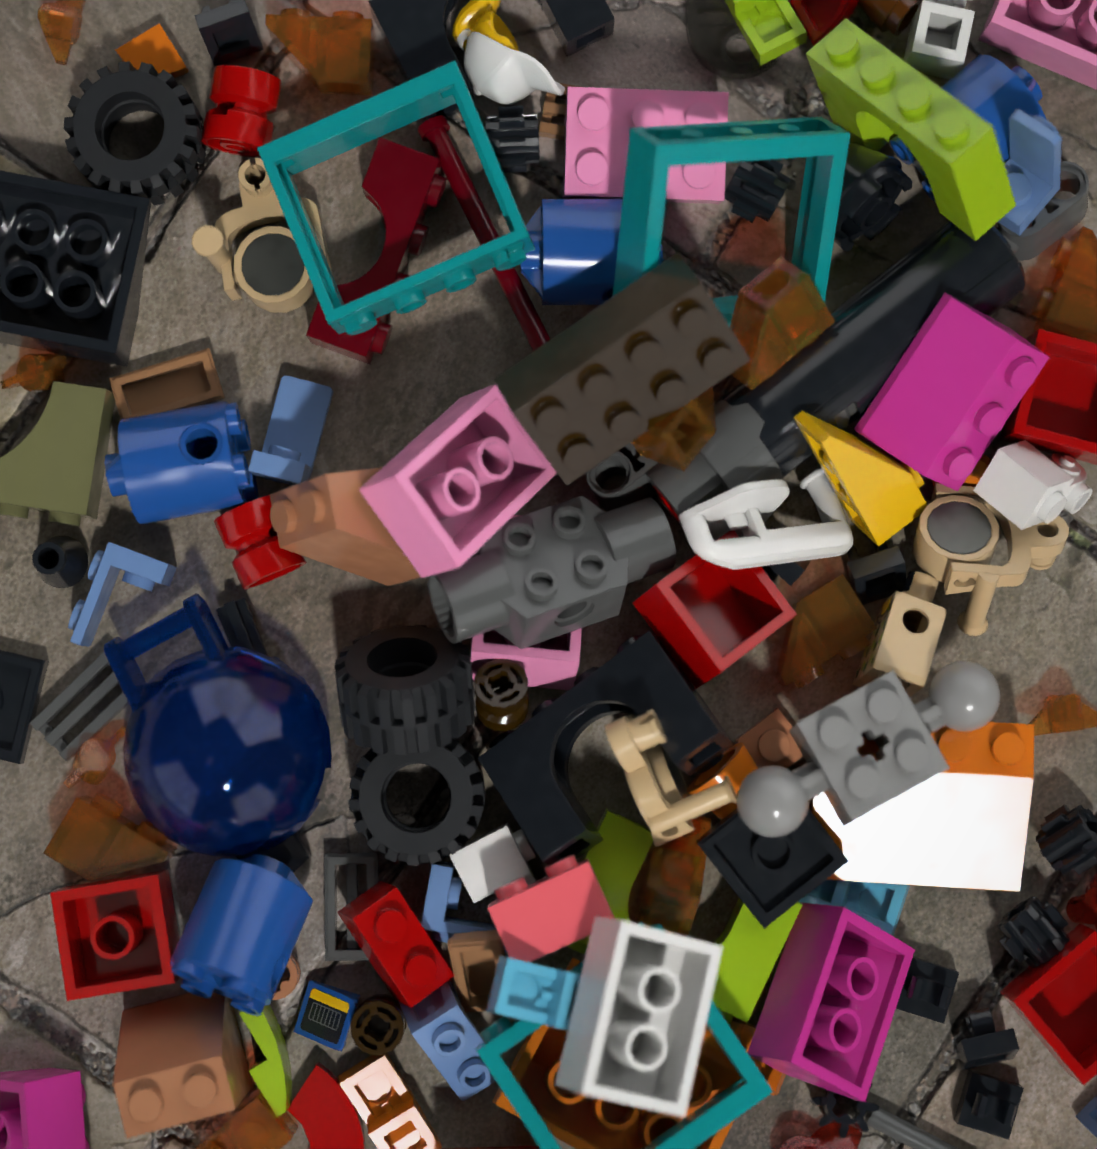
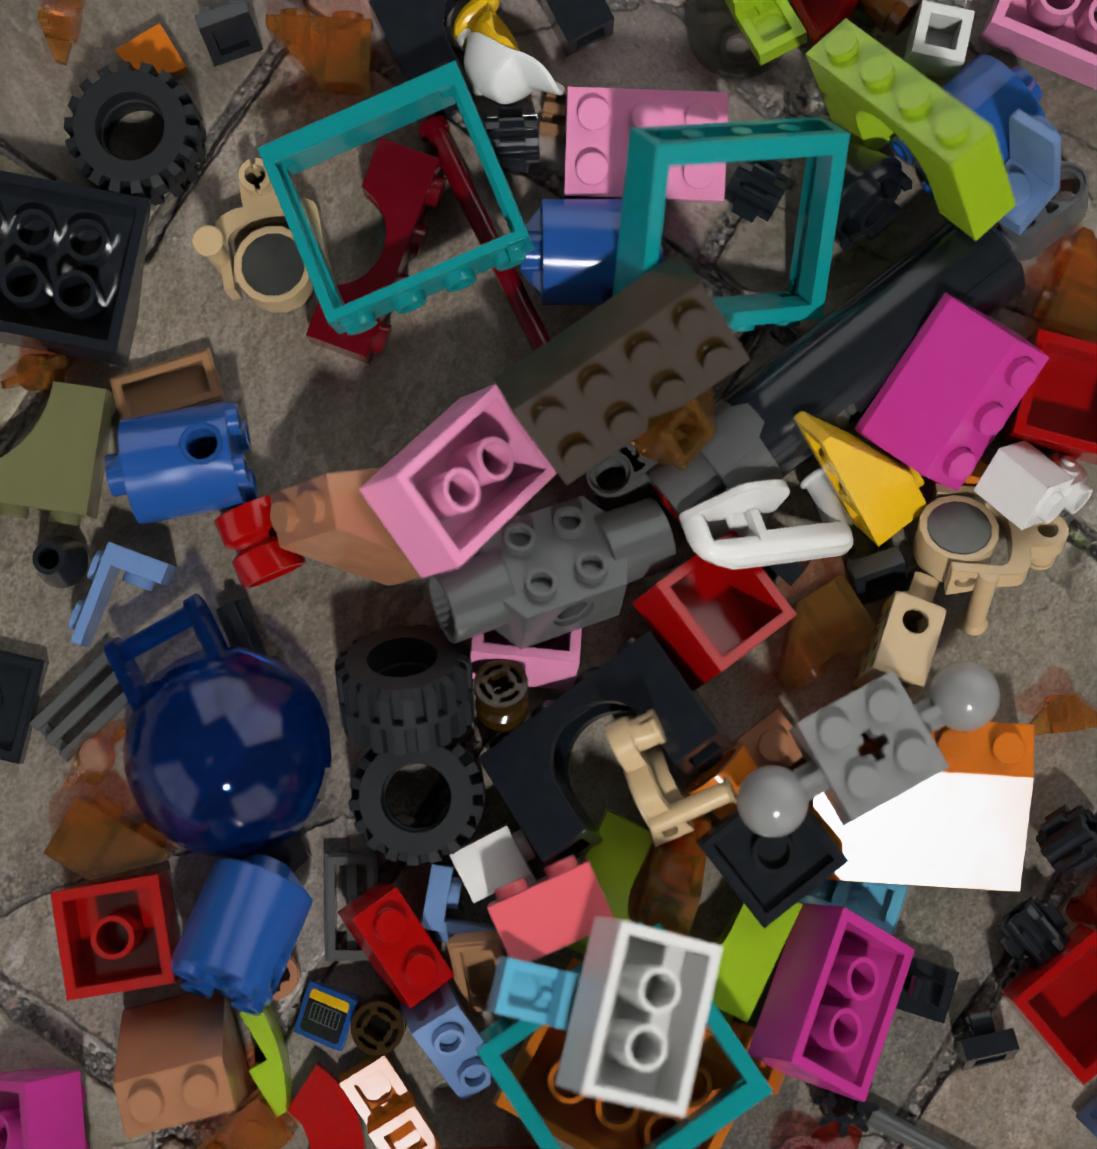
red wheel [201,65,282,157] -> none
medium blue bracket [248,375,333,486] -> none
clear orange slope [730,257,835,390] -> none
black tile [954,1069,1024,1140] -> none

